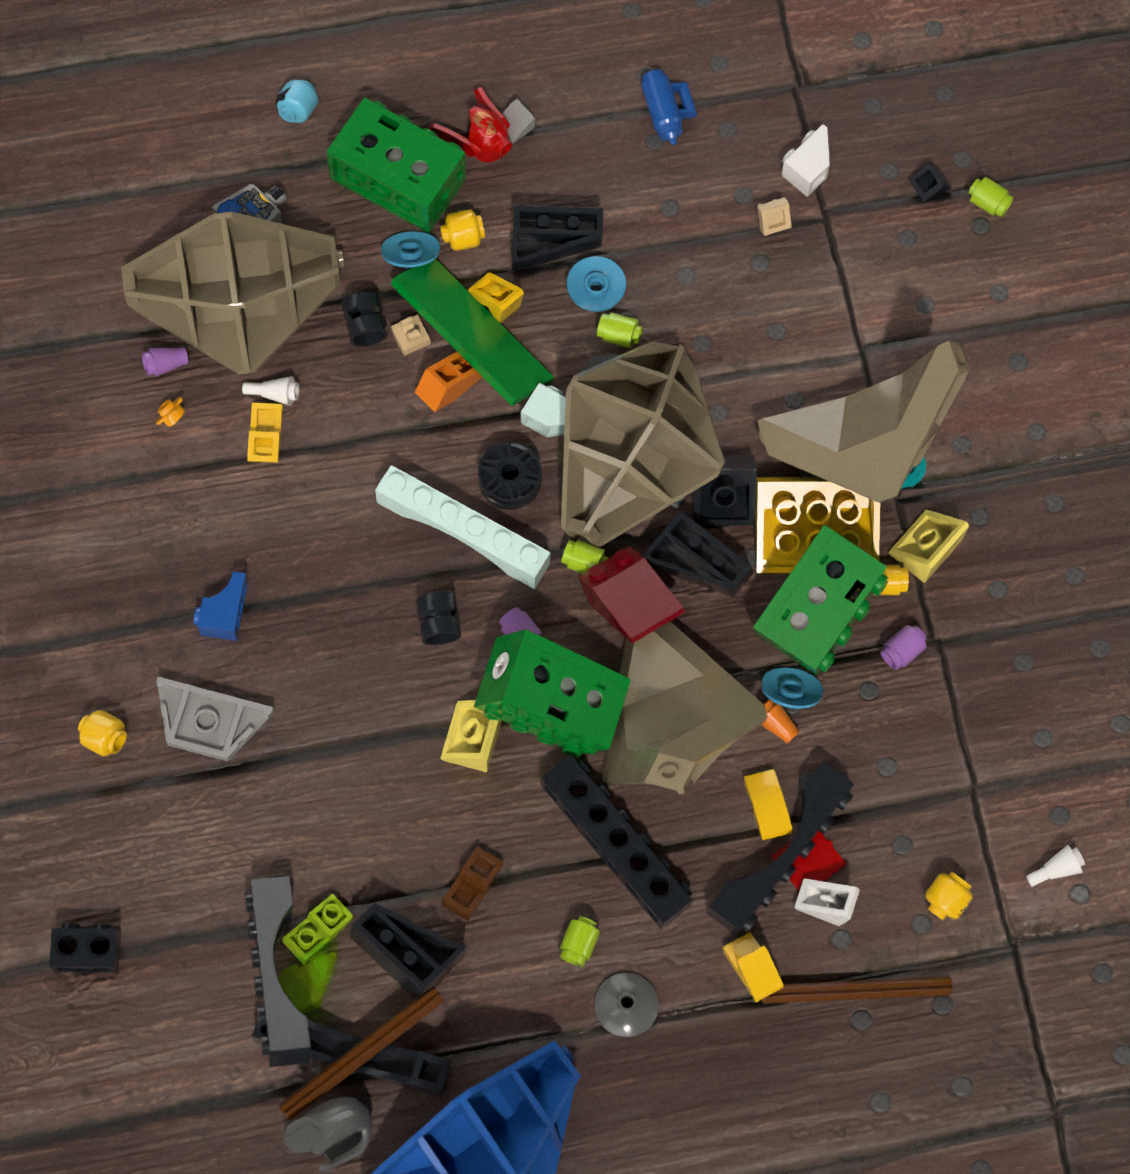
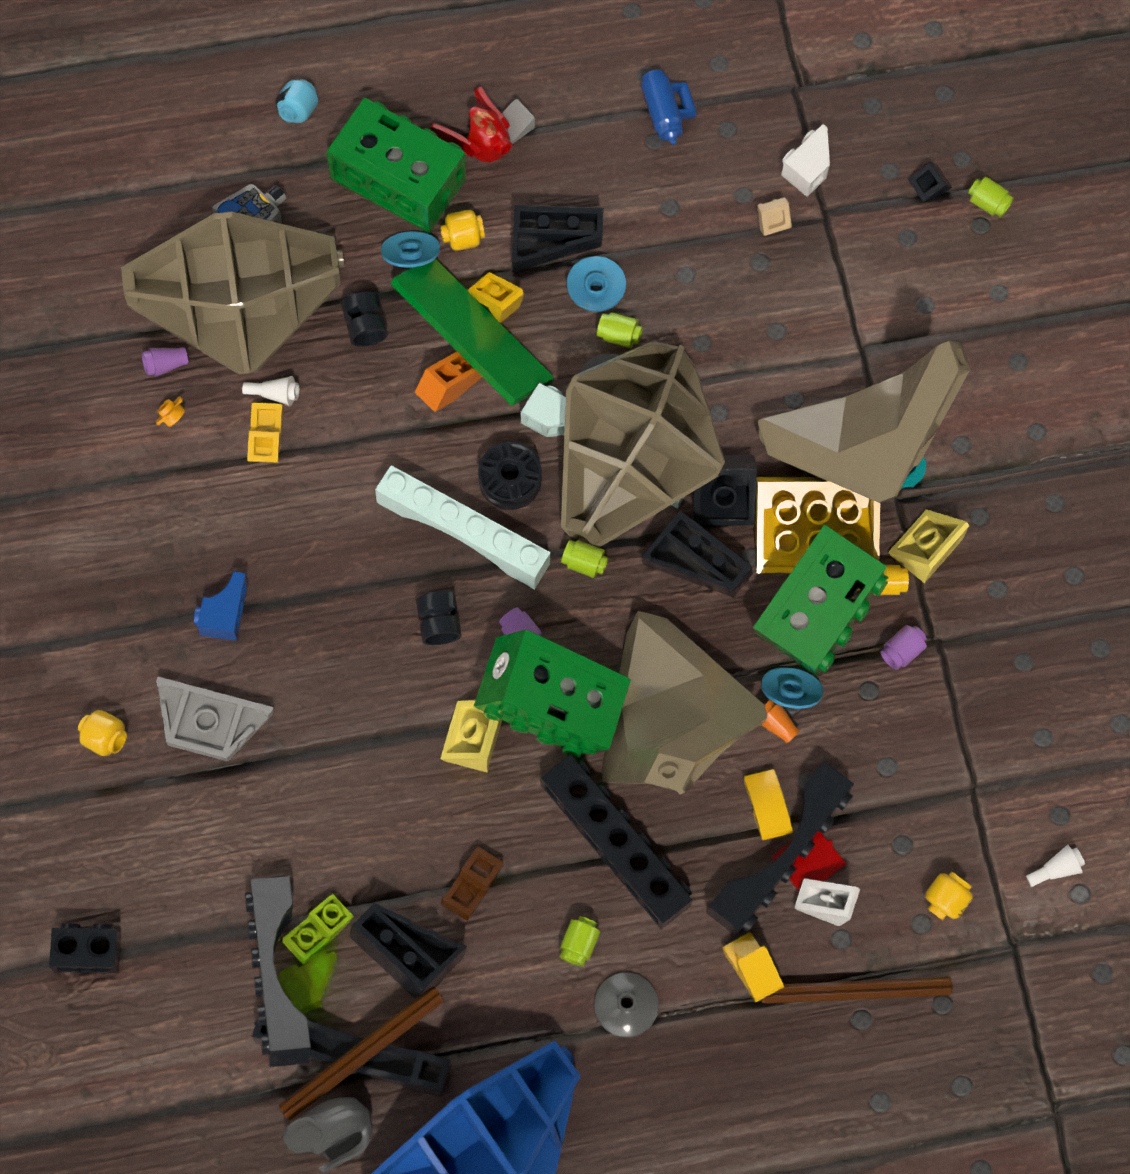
tan tile [391,315,431,356] -> none
dark red slope [578,546,685,644] -> none

